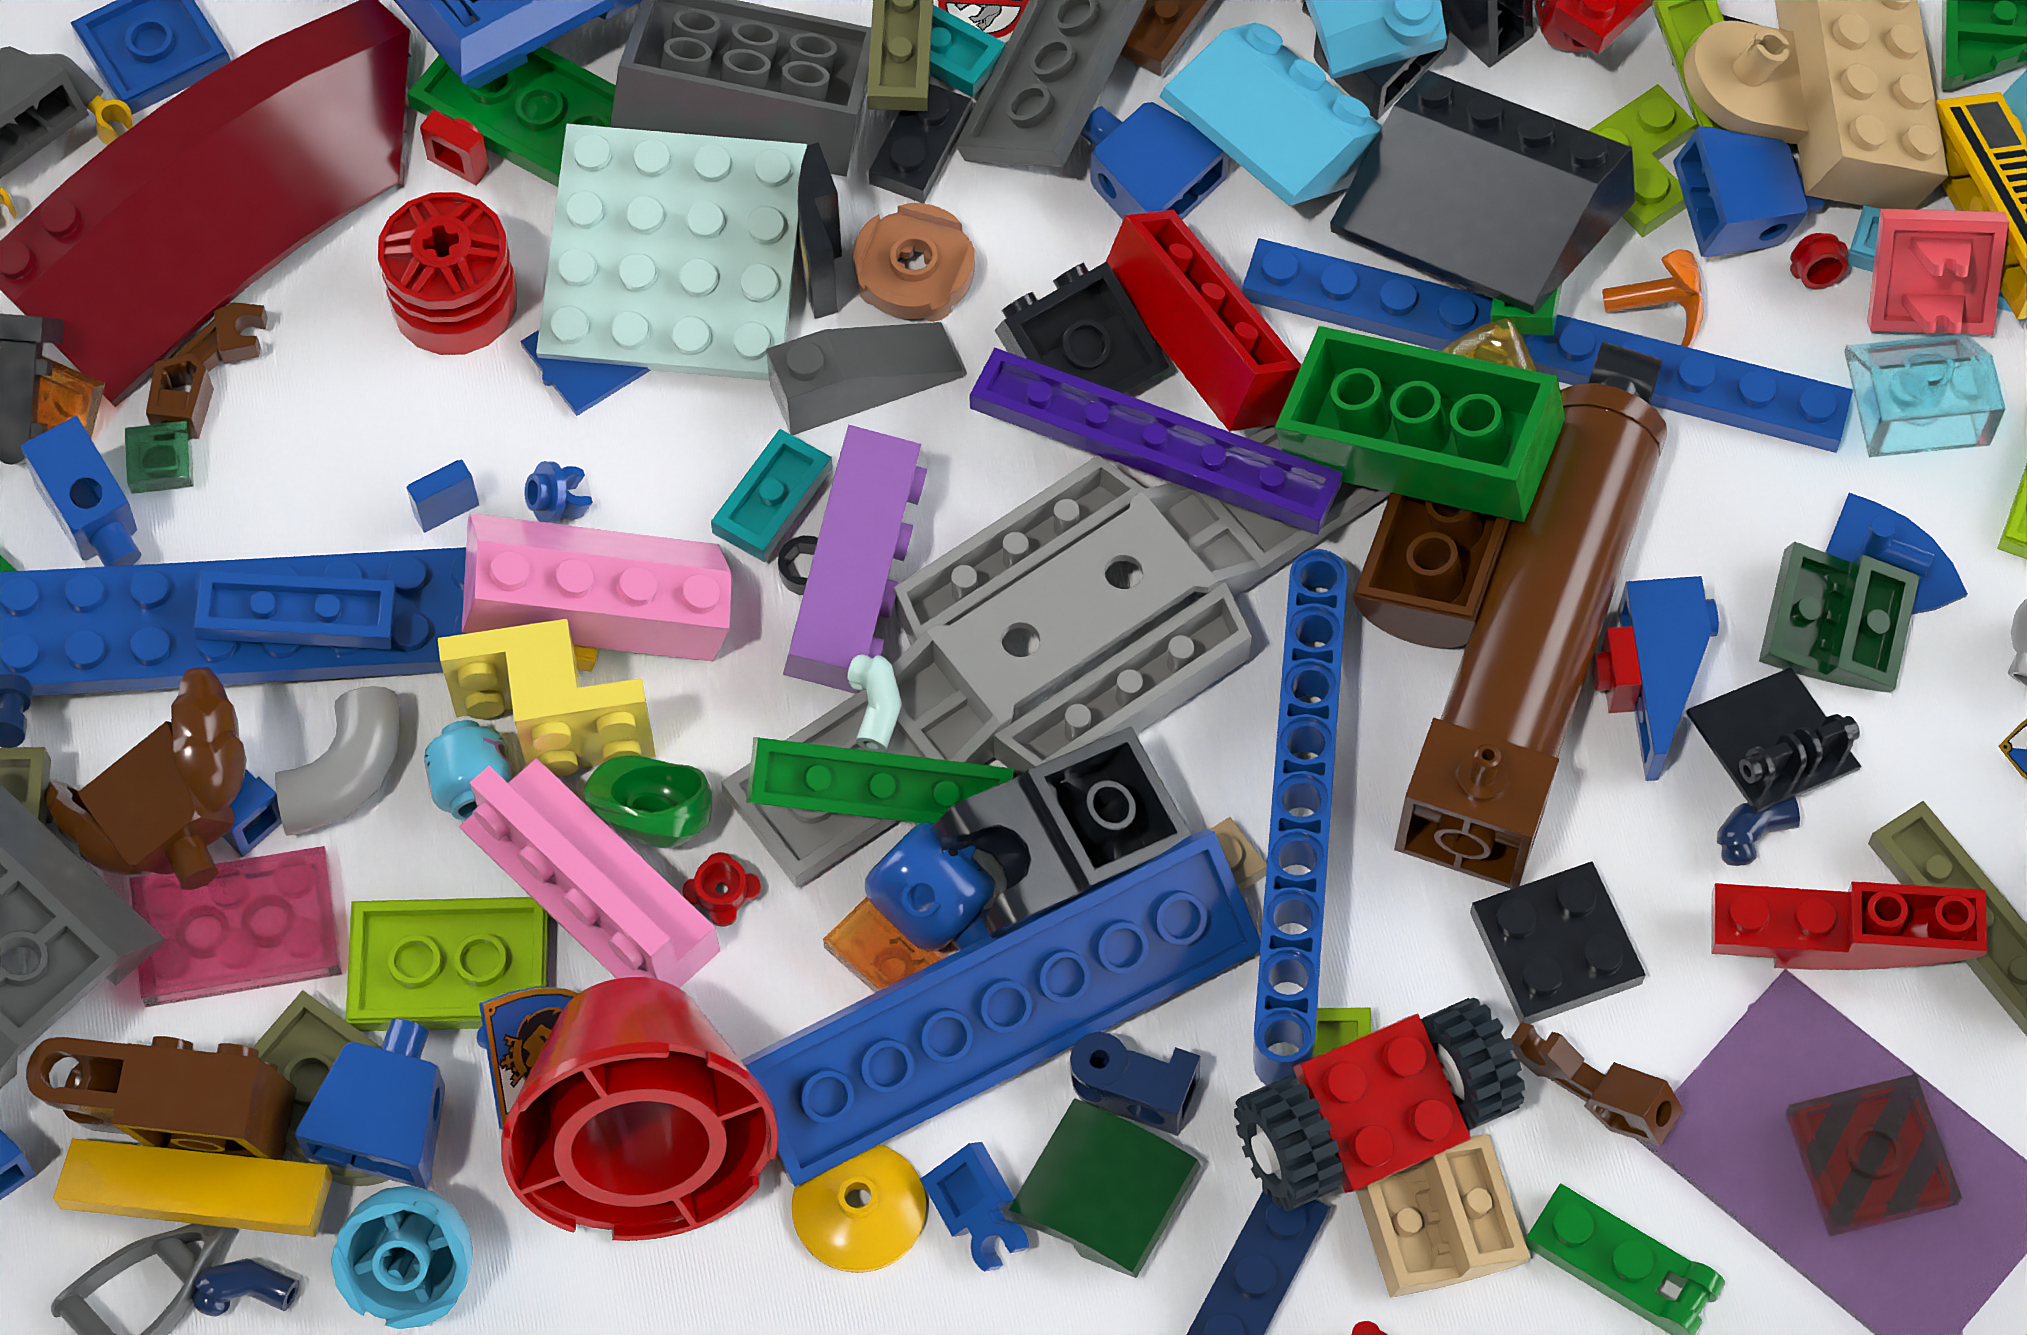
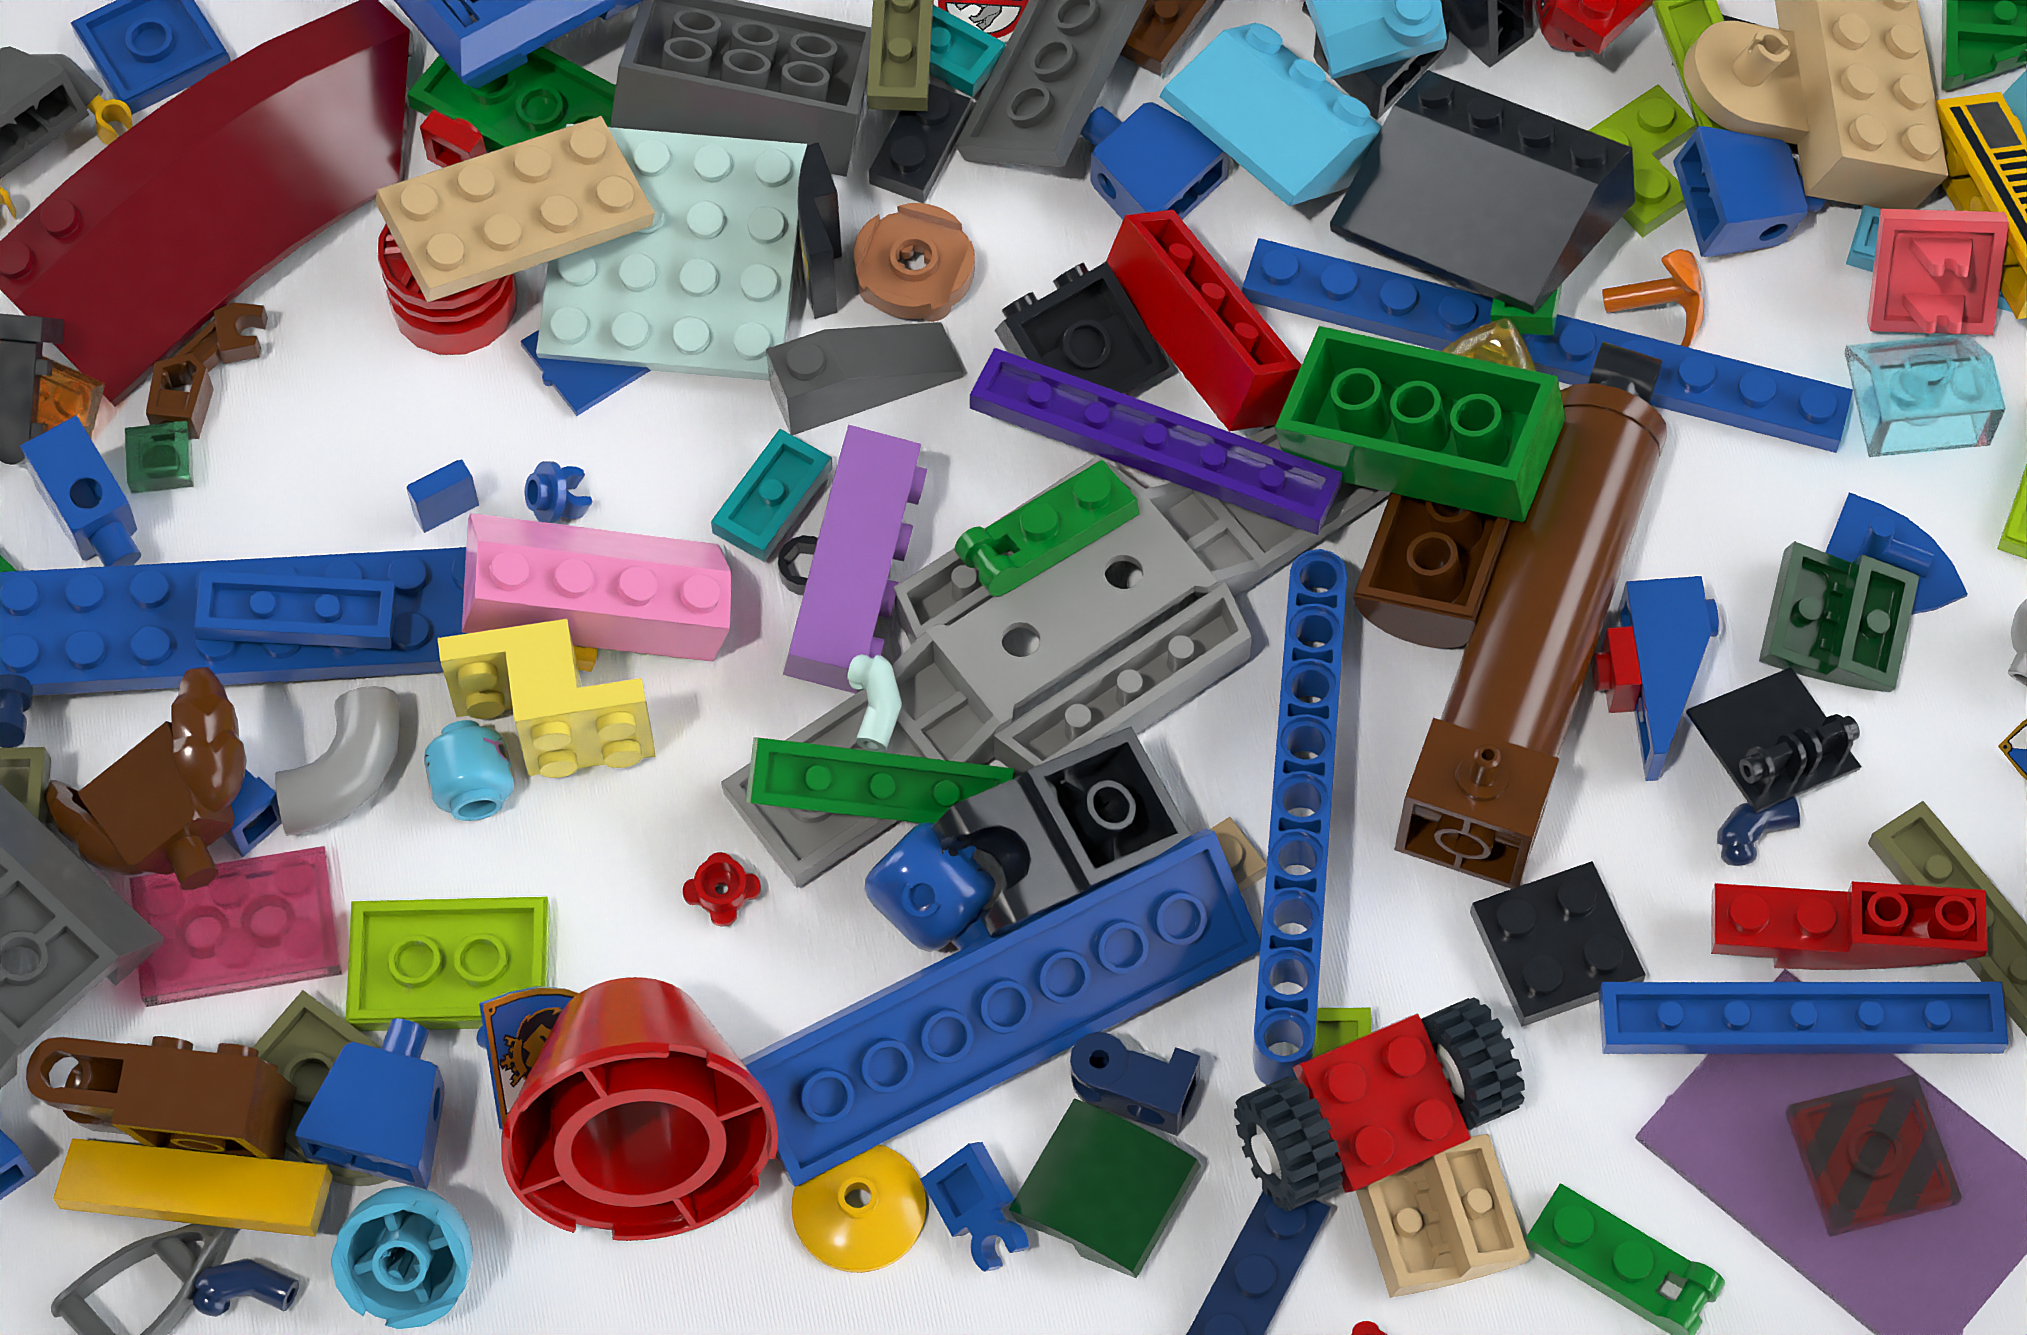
bright pink brick [459,758,721,988] -> none
green hat [583,756,713,848] -> none
clear orange plate [823,897,942,993] -> none
reddish brown piece [1510,1021,1684,1147] -> none
red plate [1790,233,1848,289] -> none
none -> tan plate [375,116,655,302]
none -> green plate [954,460,1140,597]
none -> blue plate [1598,982,2009,1054]

